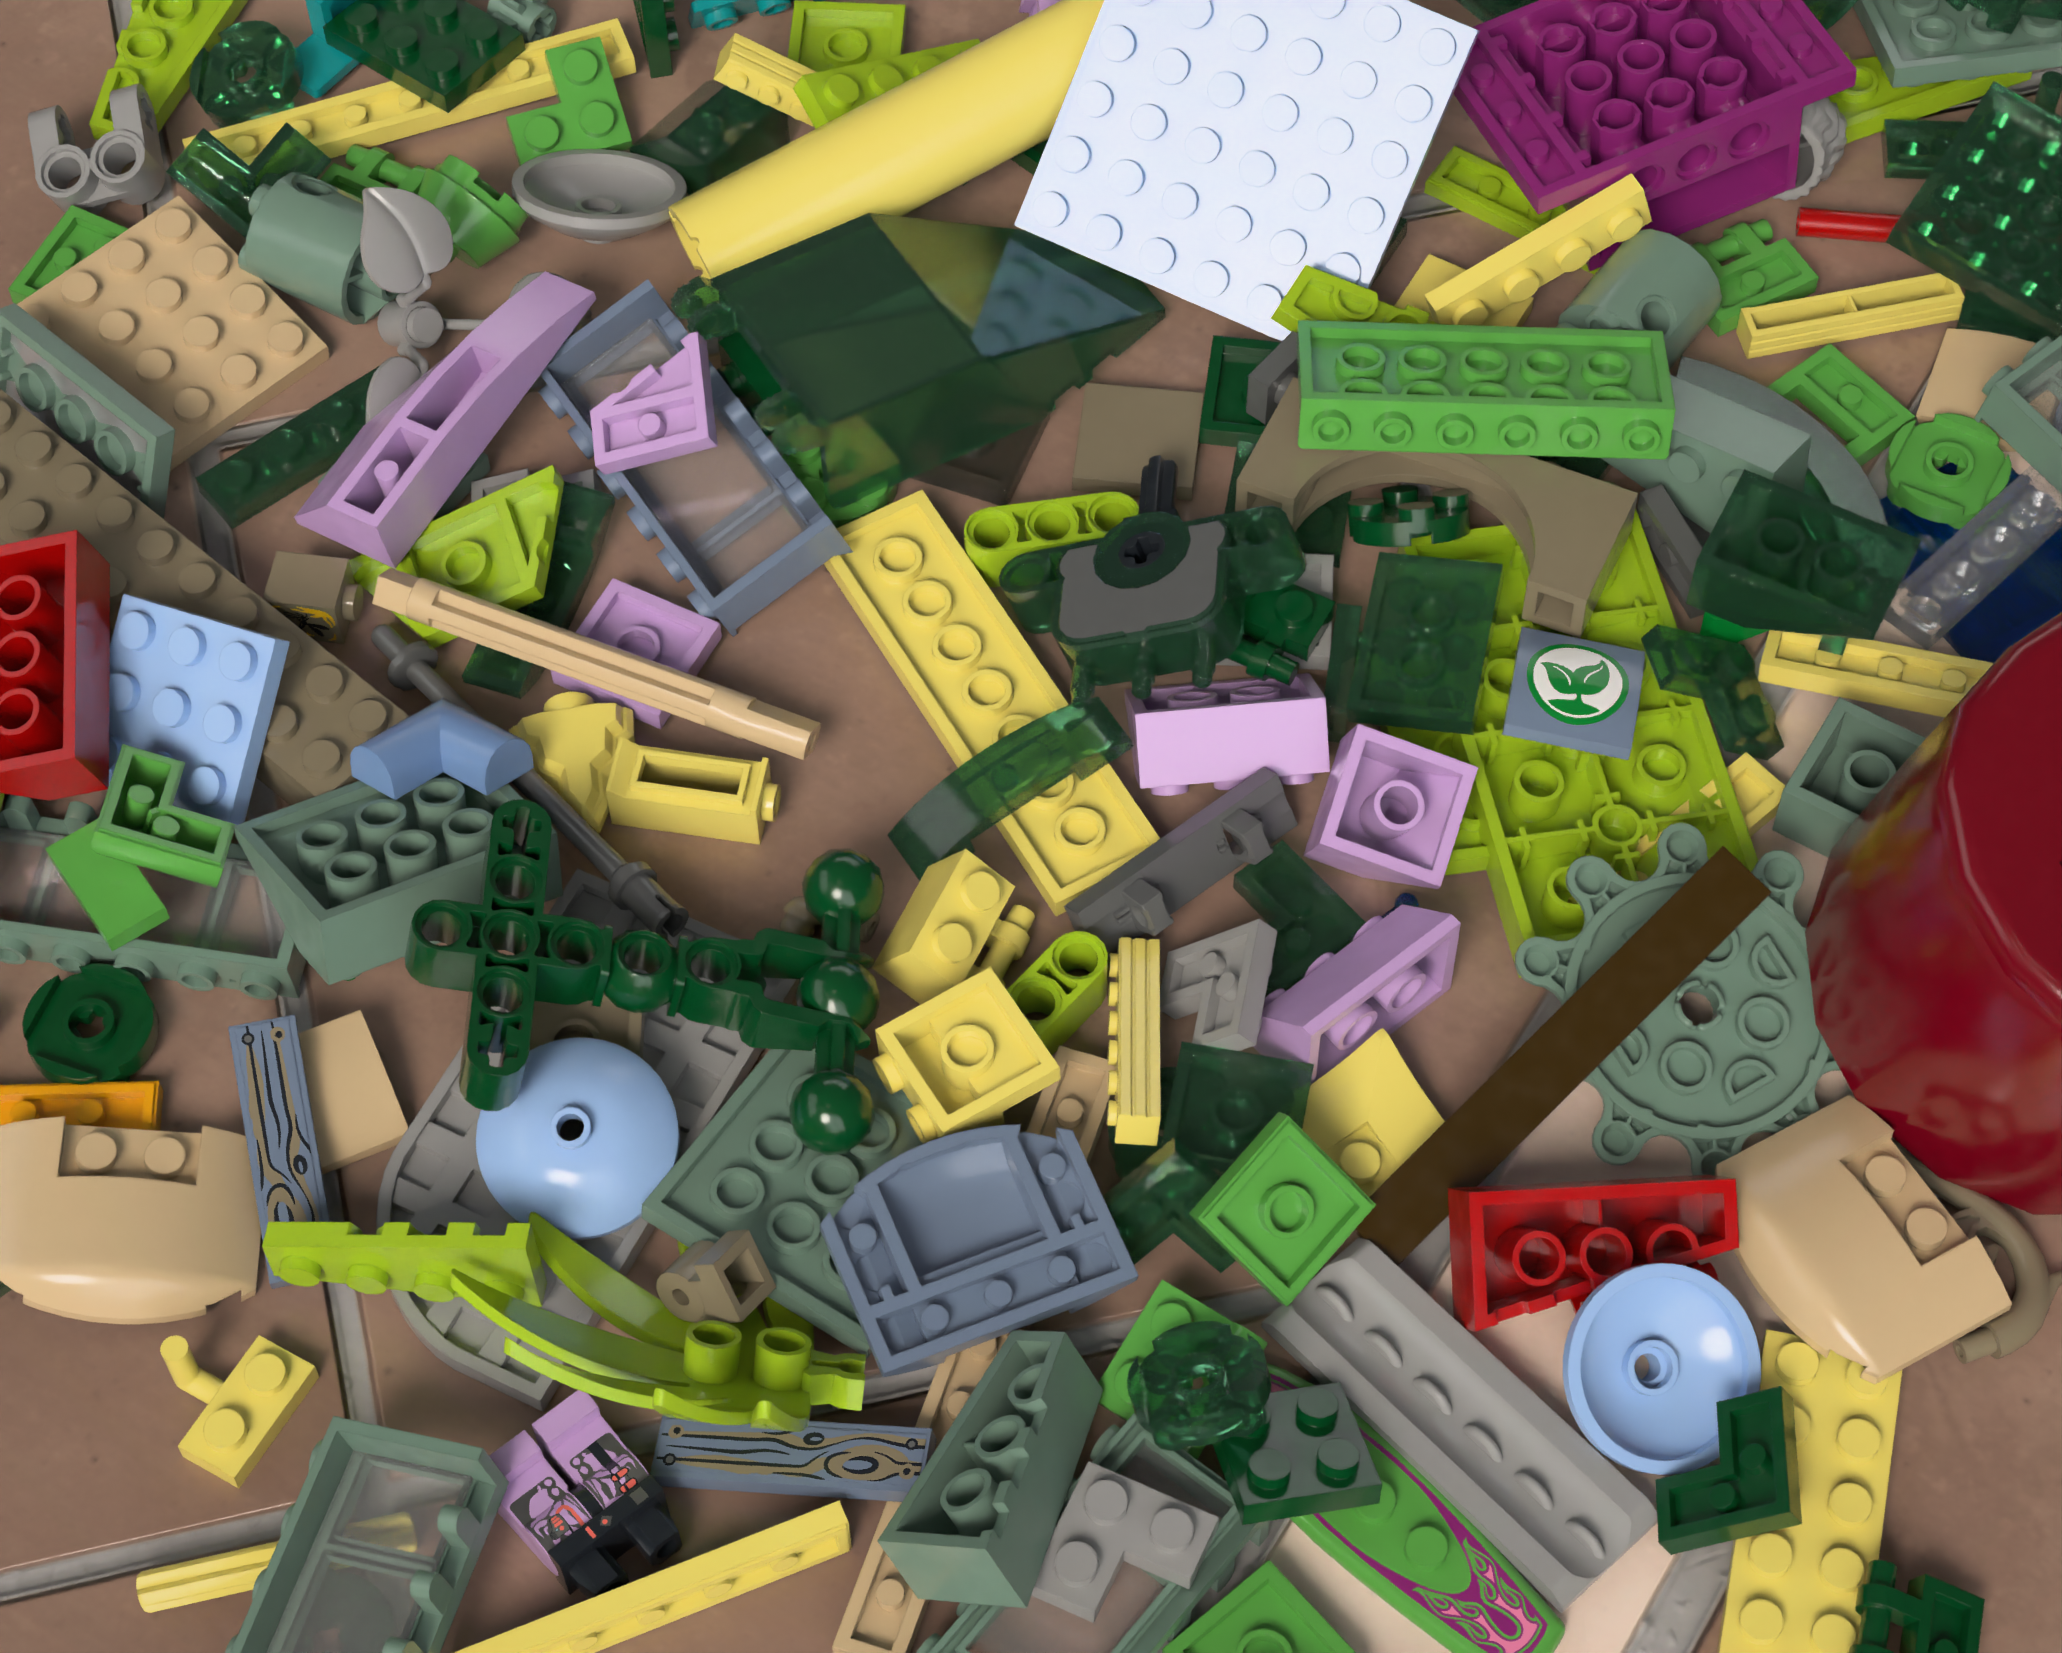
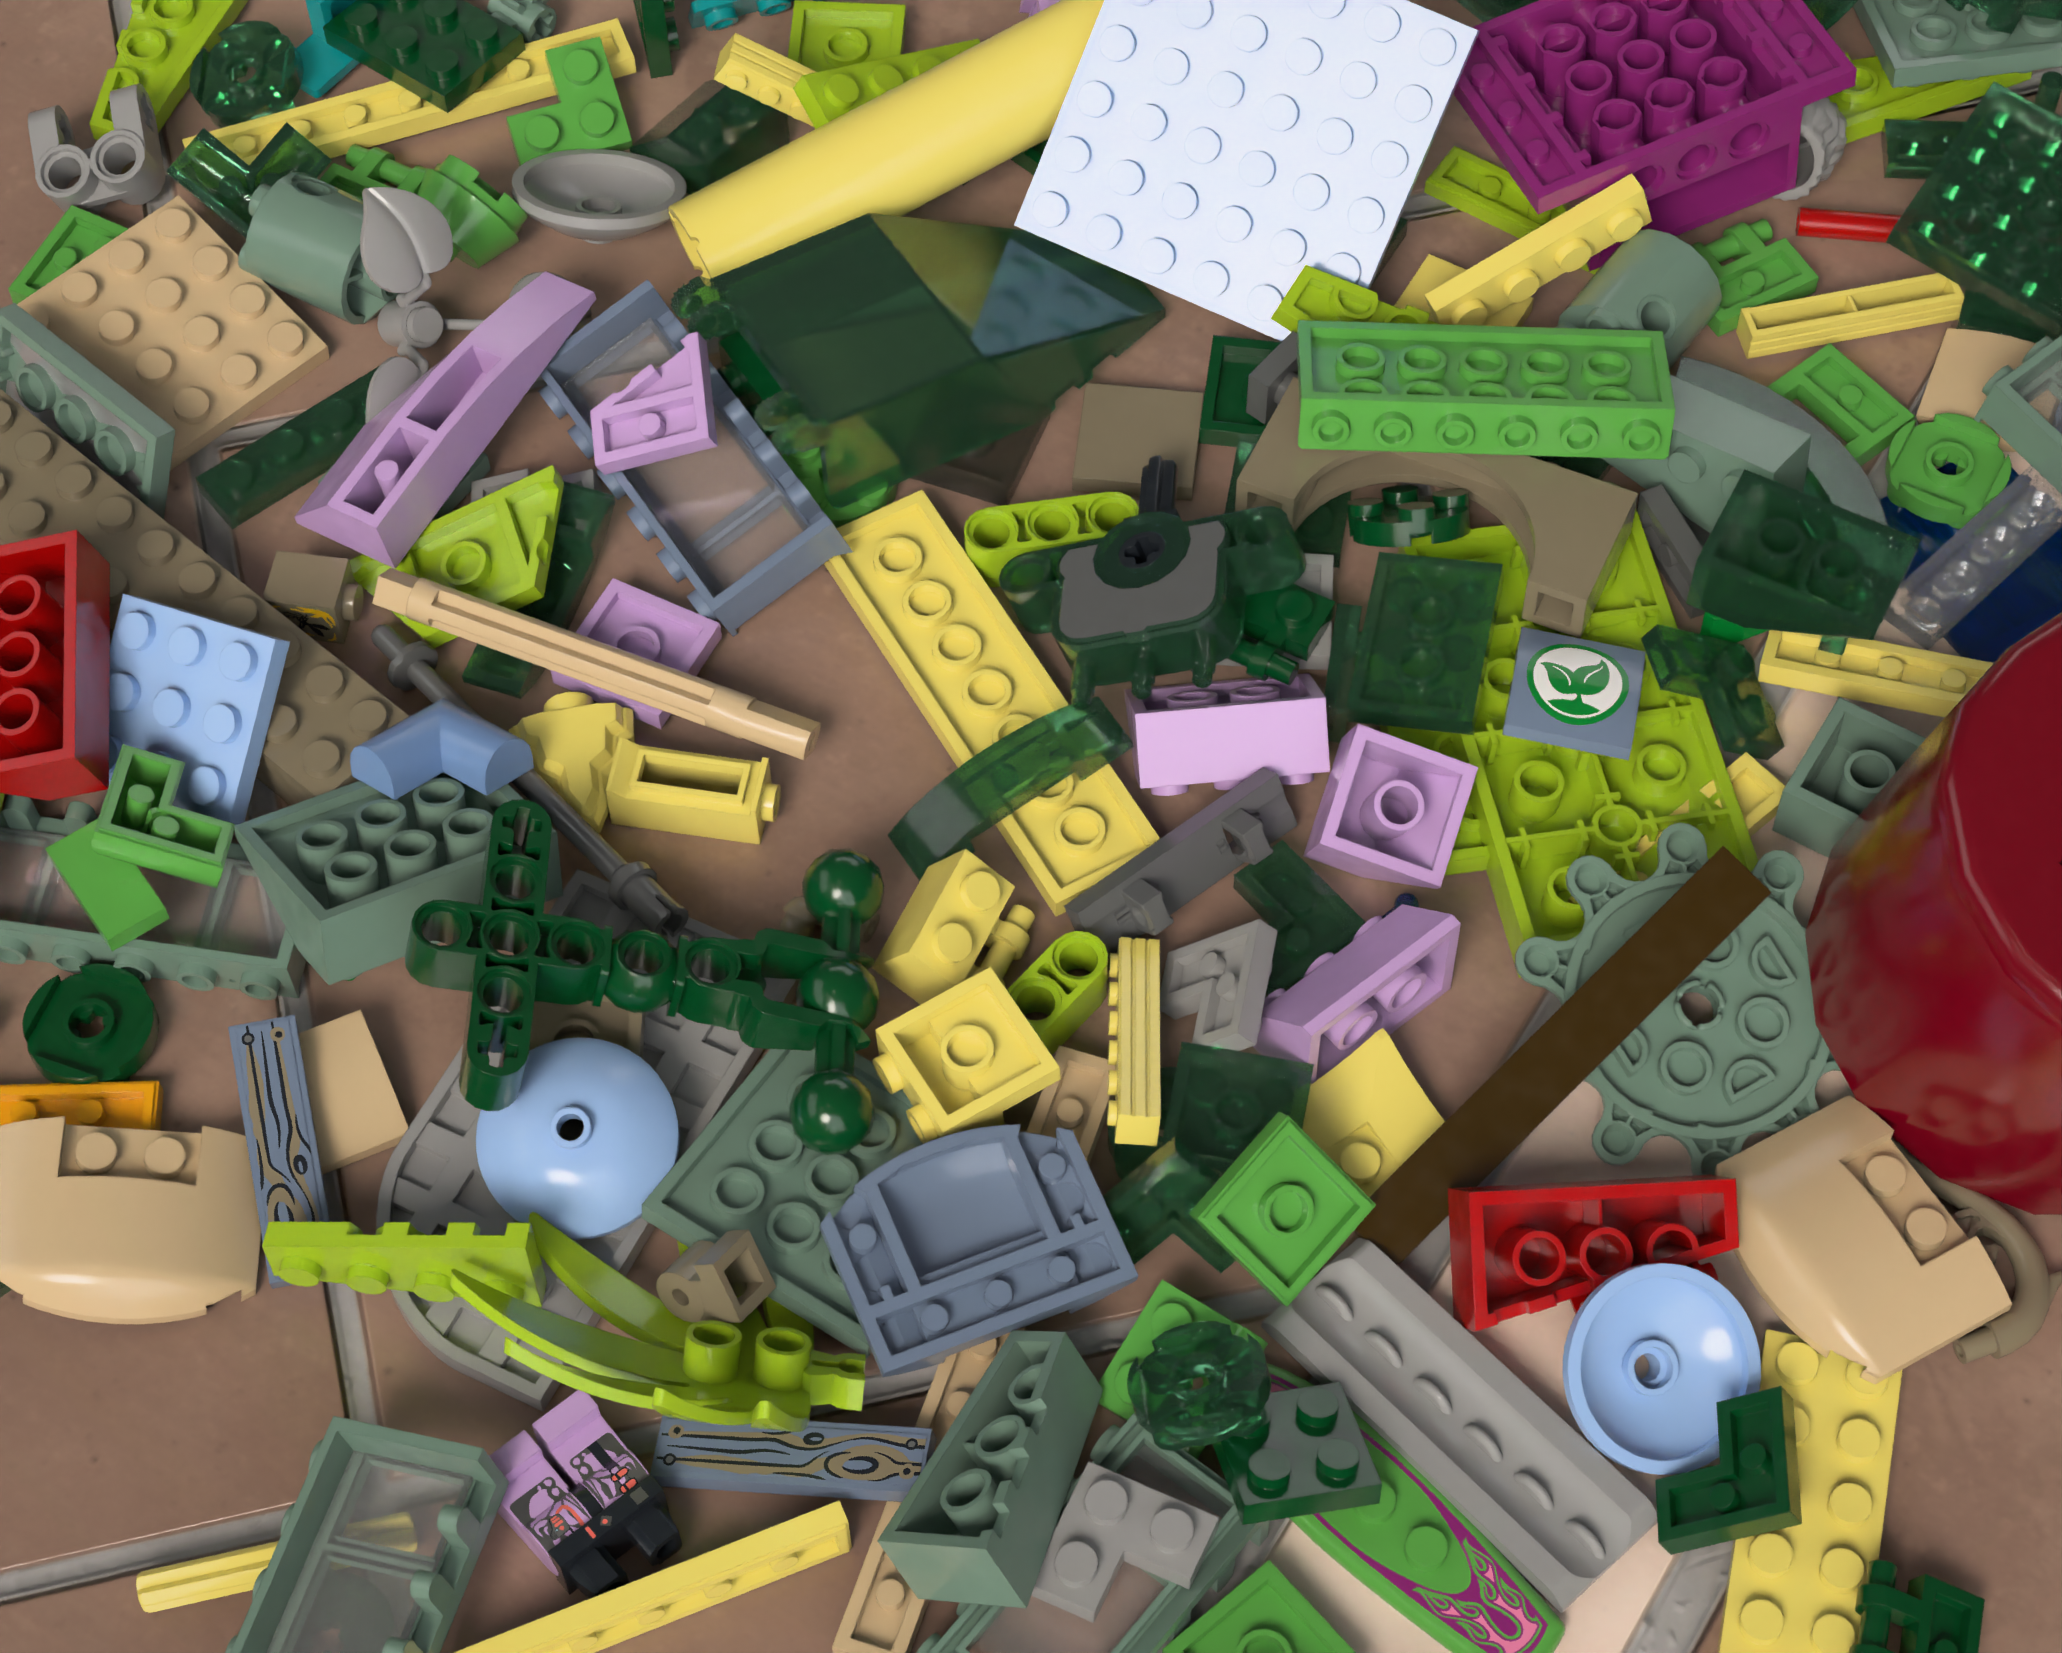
light yellow plate [160,1335,319,1489] -> none

